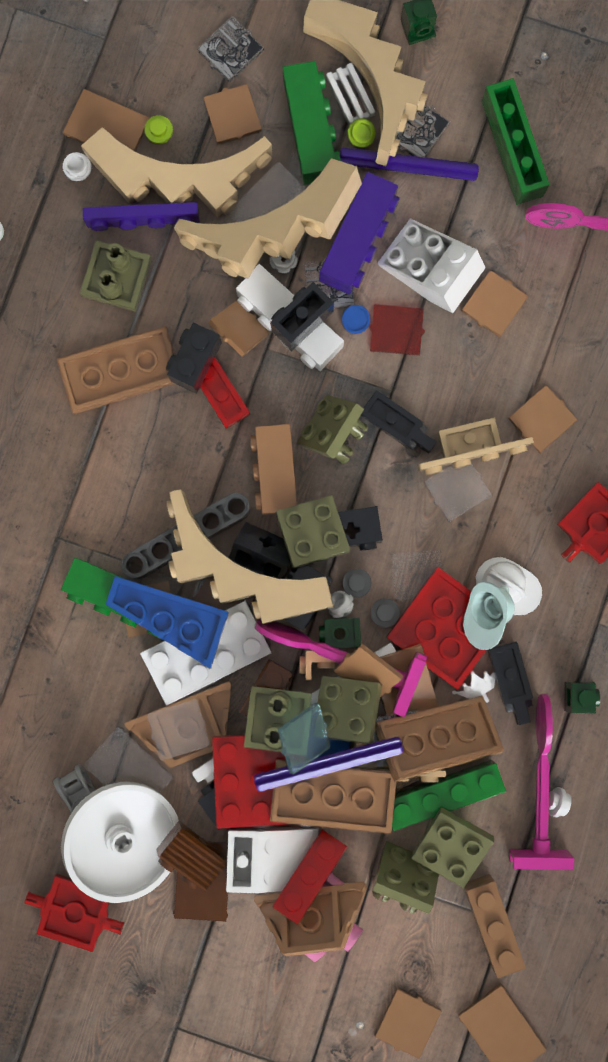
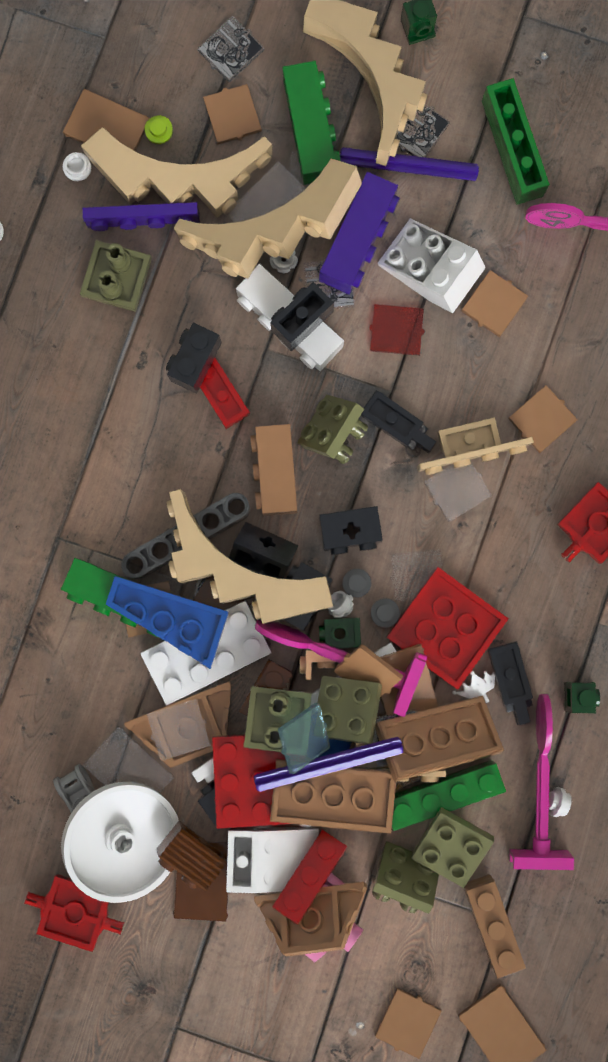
medium nougat tile [57,326,175,414] -> none
medium nougat piece [208,300,270,357] -> none
olive plate [275,495,350,569] -> none
white tile [326,62,375,125] -> none
blue piece [342,305,370,334] -> none
lime plate [347,118,376,148] -> none
light aqua piece [463,582,515,650] -> none
white piece [476,557,542,615] -> none

